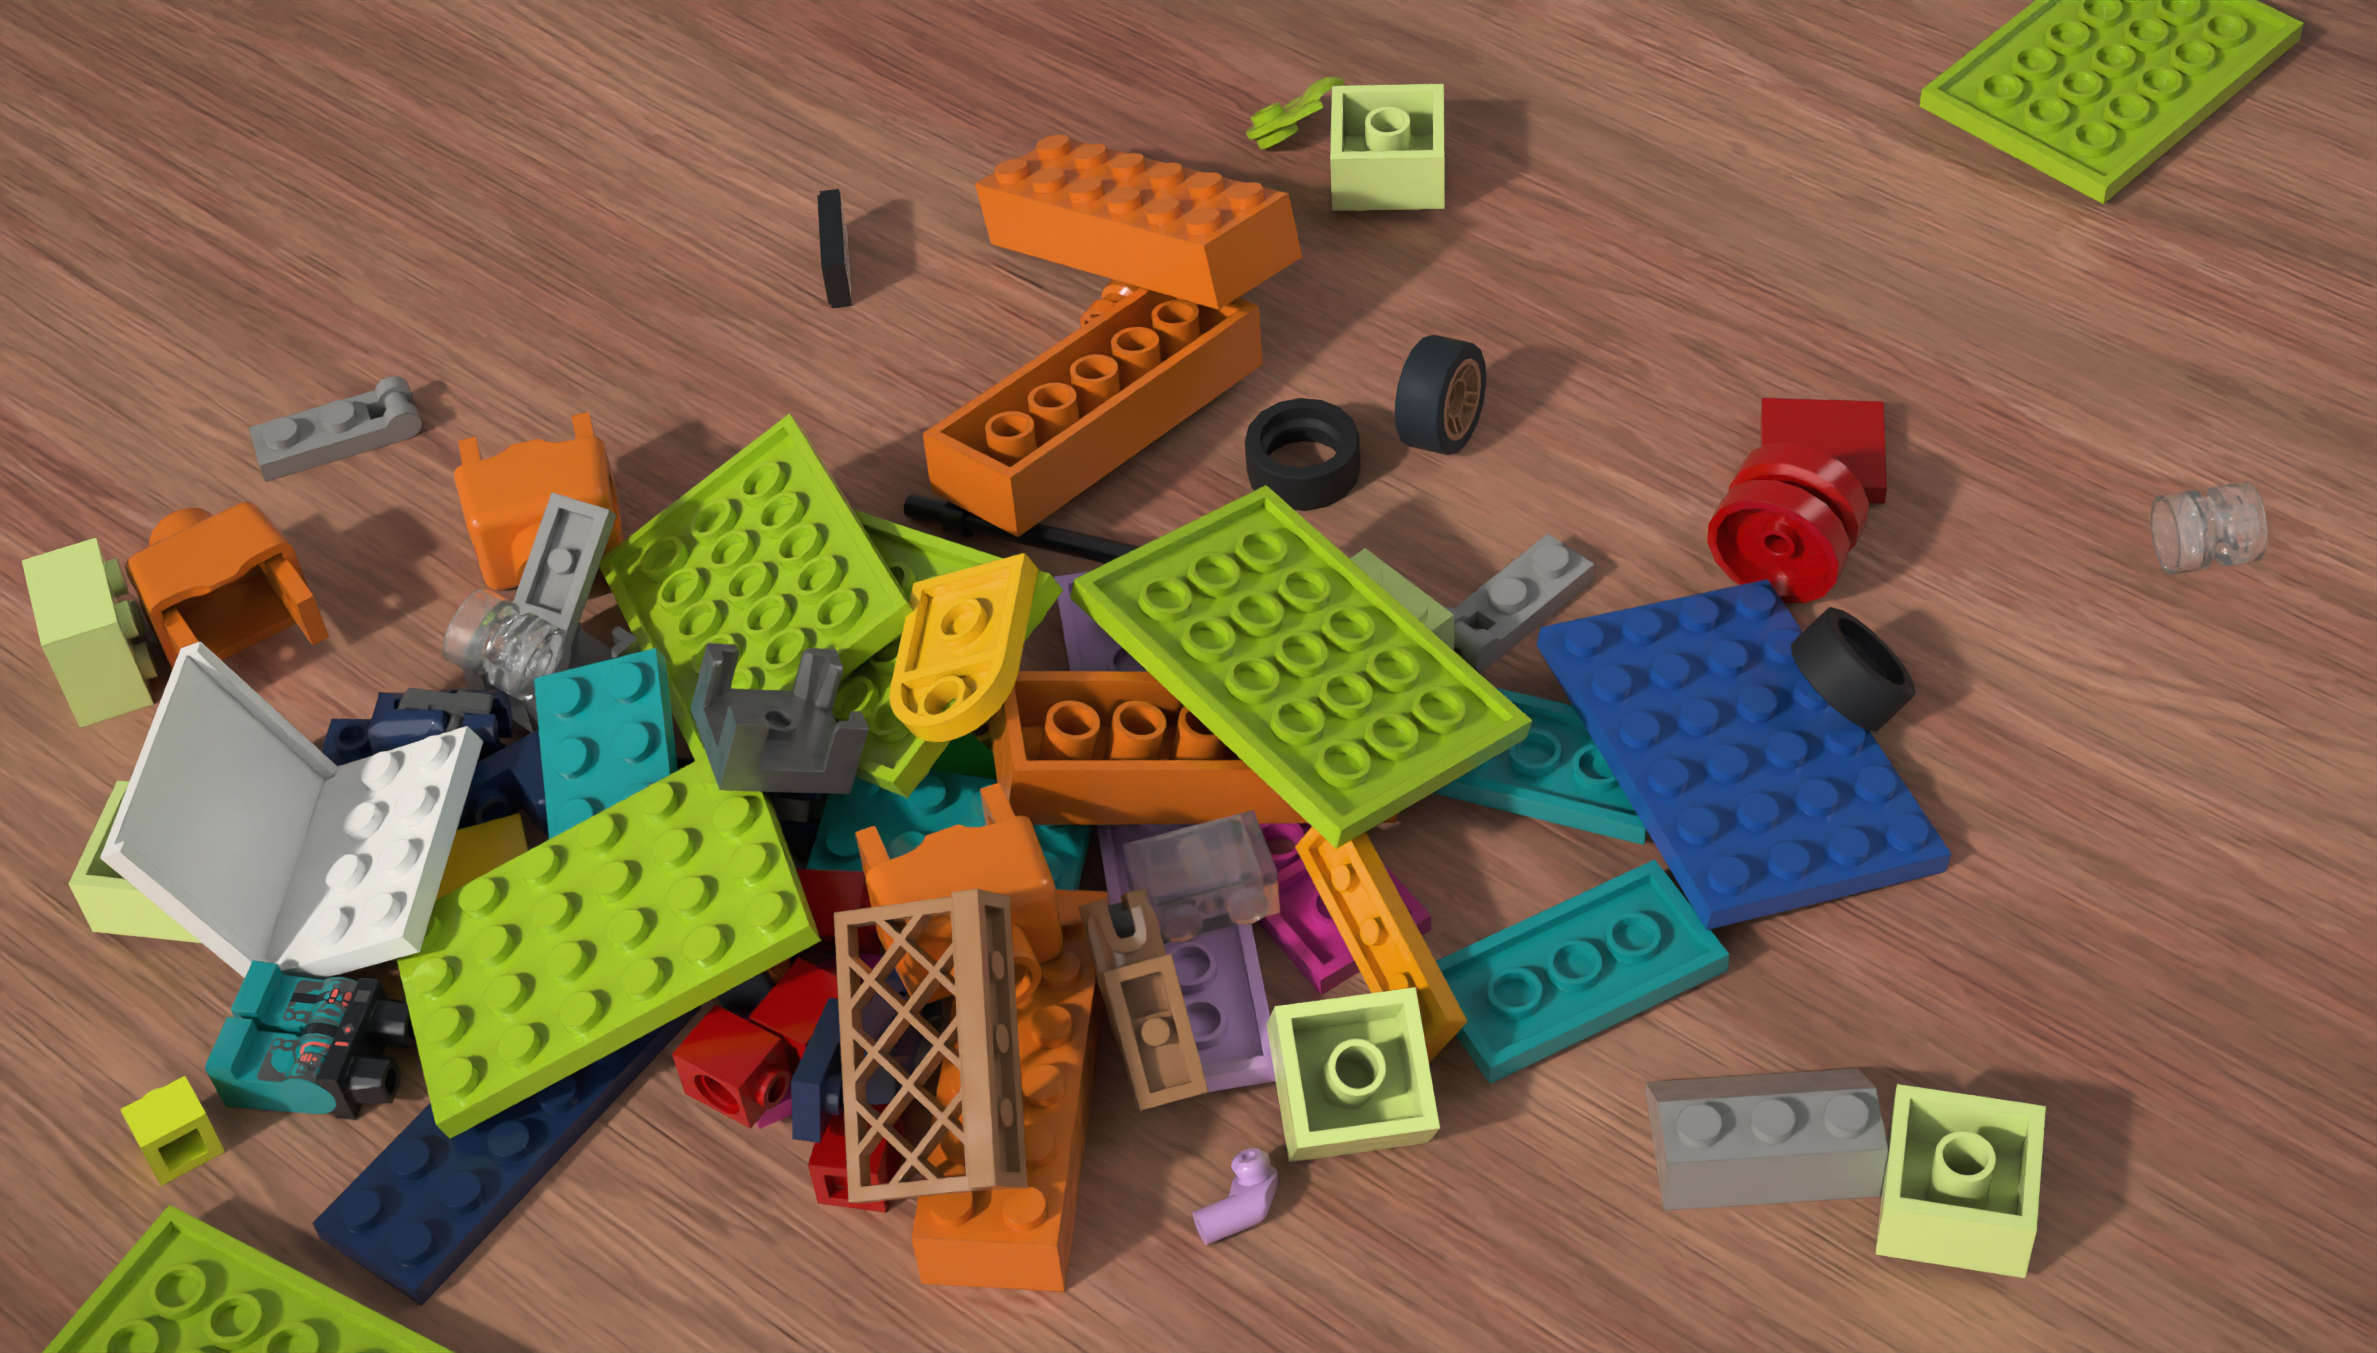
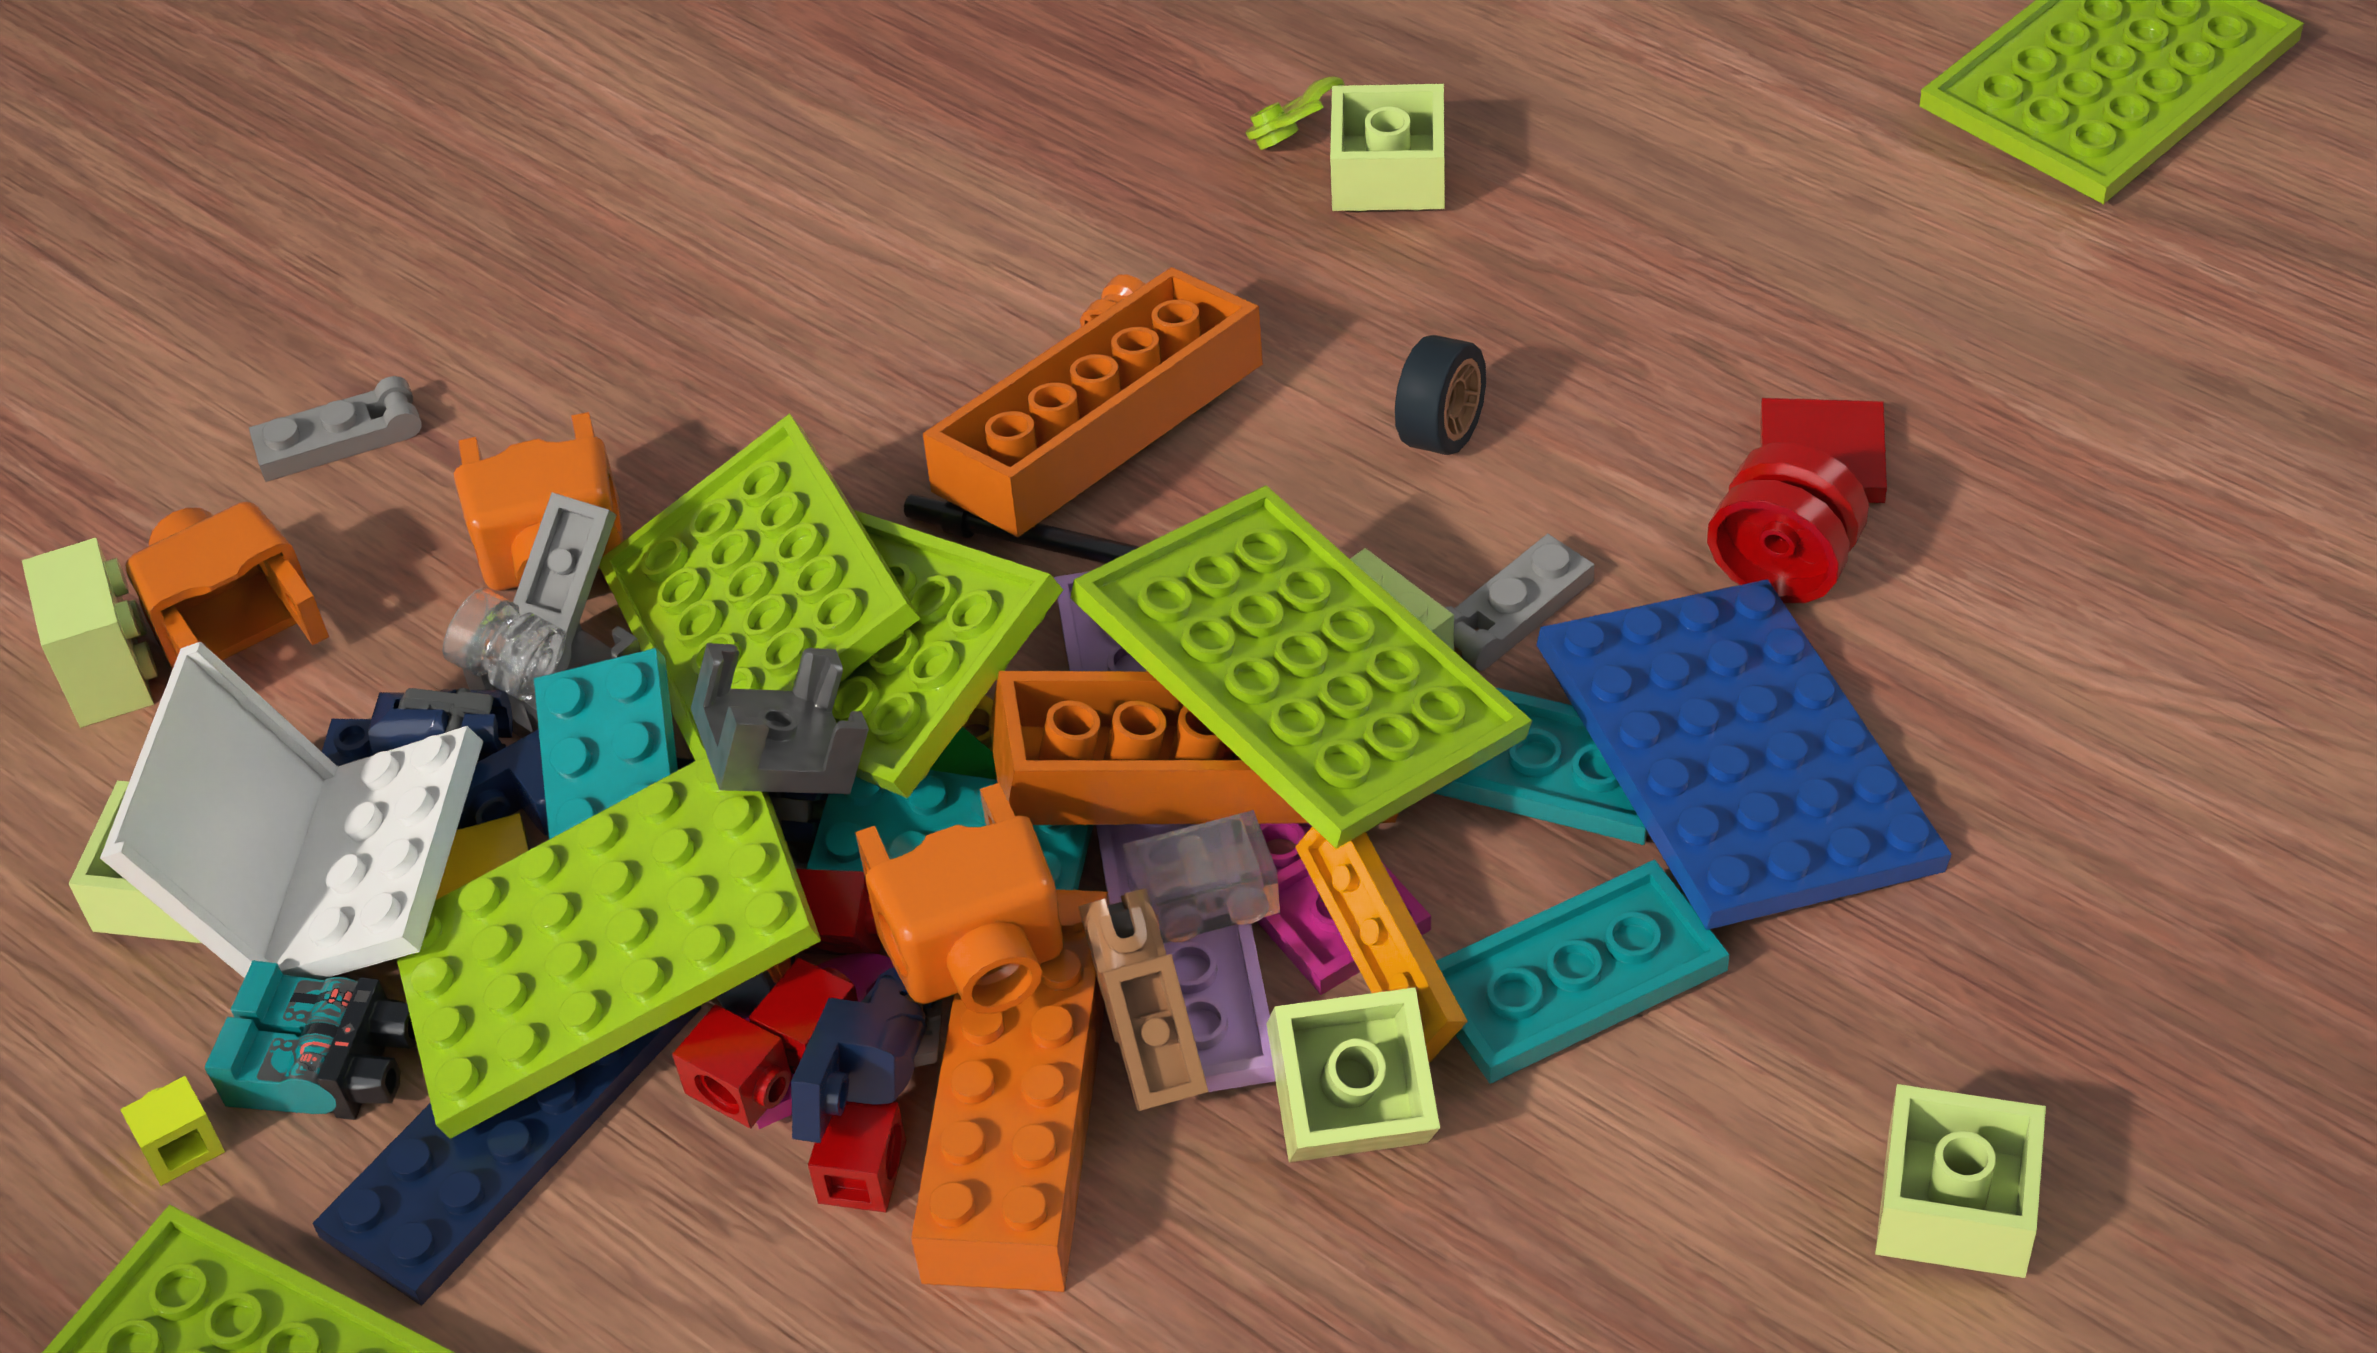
black tile [817,189,852,308] -> none
medium nougat fence [834,889,1028,1203] -> none
yellow tile [889,553,1038,742] -> none
orange brick [975,135,1302,310] -> none
lavender arm [1192,1148,1278,1245] -> none
black tyre [1245,398,1360,511] -> none
light grey slope [1645,1068,1888,1211] -> none
black tyre [1791,607,1916,731] -> none
clear wheel [2151,481,2267,575] -> none

